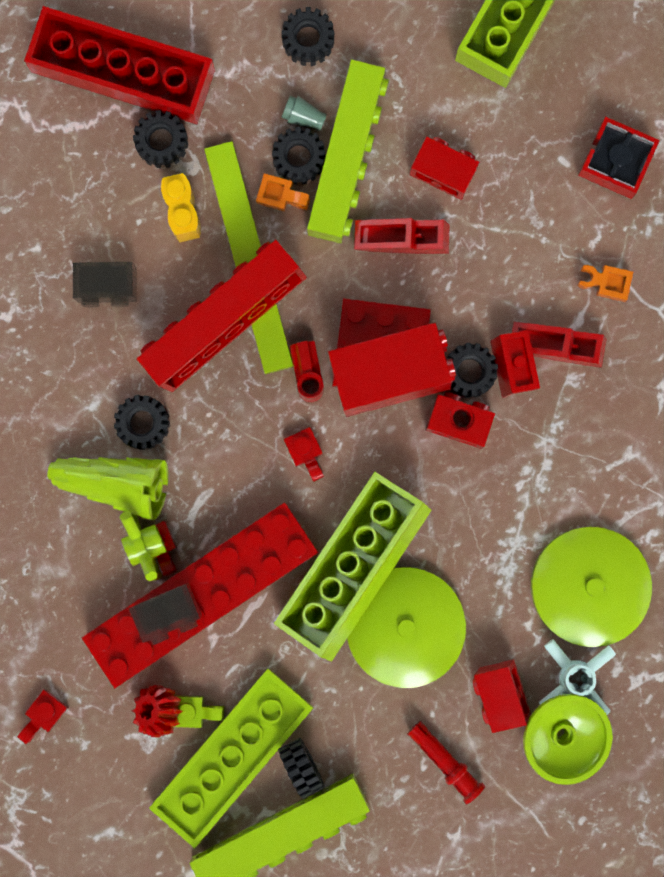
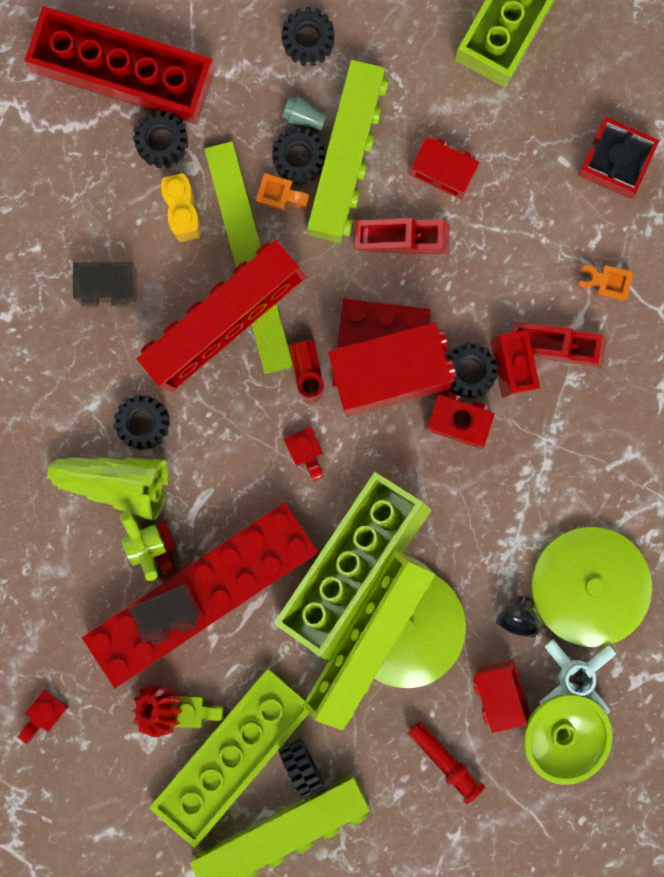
none -> lime brick [303,549,436,731]
none -> black piece [496,595,541,638]

